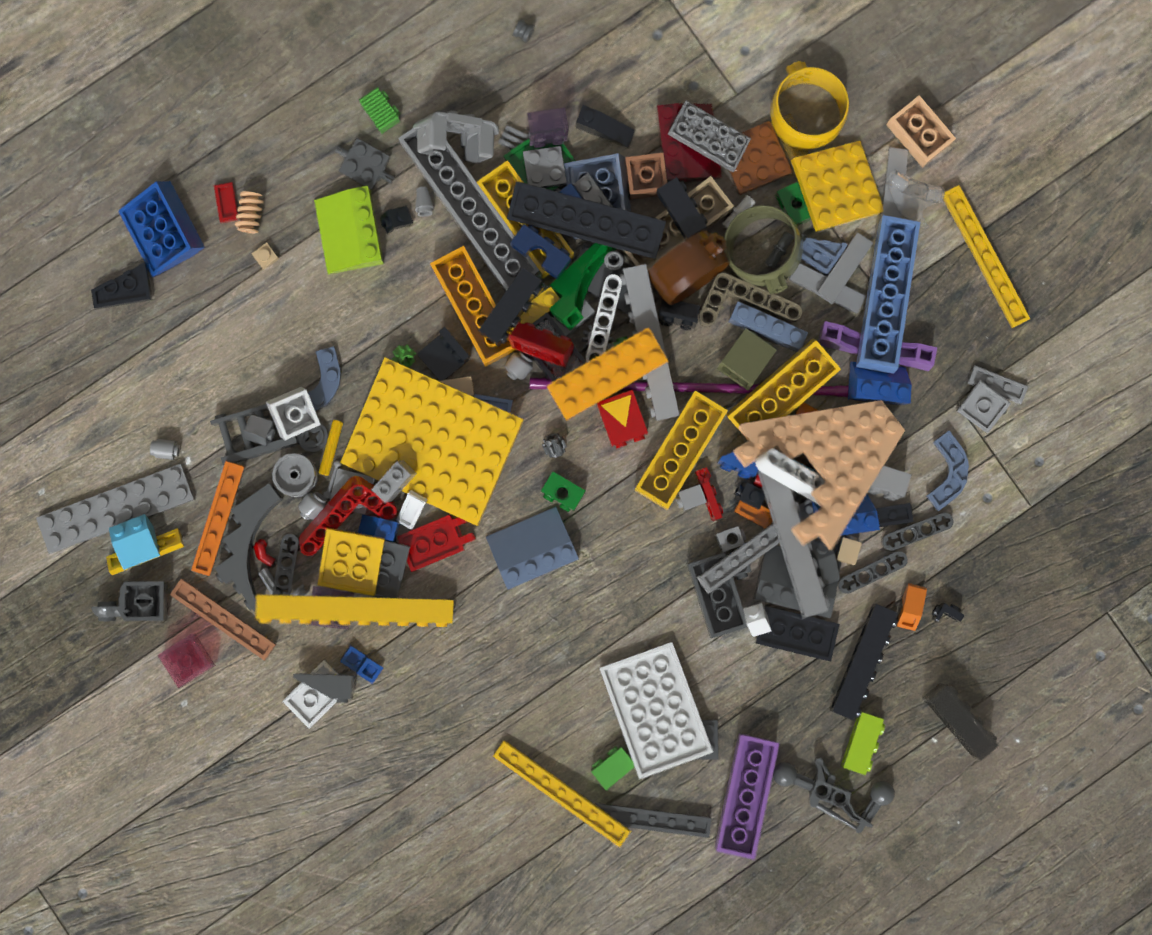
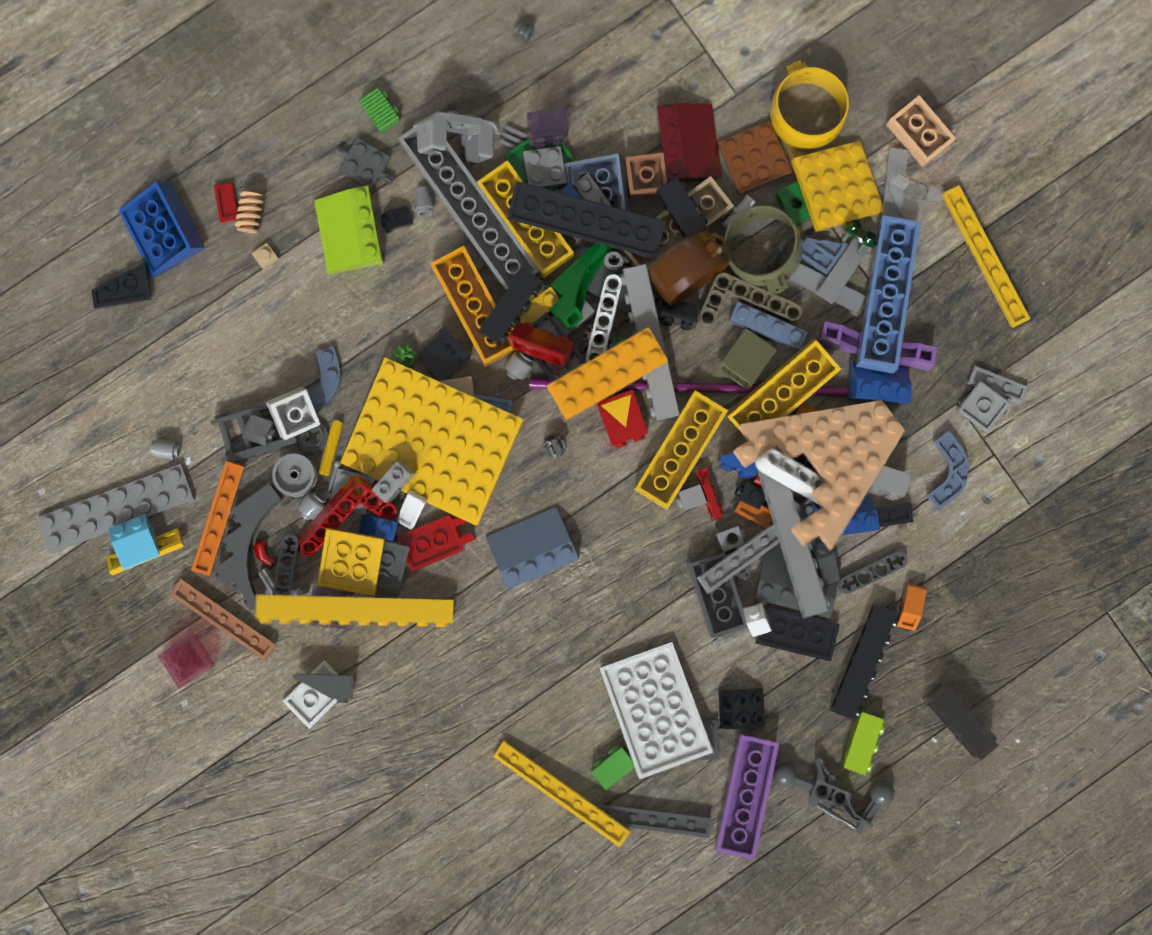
dark grey brick [91,581,168,621] -> none
blue slope [339,645,383,684] -> none
dark blue arch [510,225,571,280] -> none
green brick [541,471,586,512] -> none
black slope [576,105,635,148] -> none
light grey tile [668,101,751,172] -> none
tan brick [835,535,862,565] -> none
dark grey beam [881,513,954,551] -> none
black bracket [931,603,965,622] -> none
none -> black bracket [718,688,765,730]
none -> dark green plate [841,220,877,254]

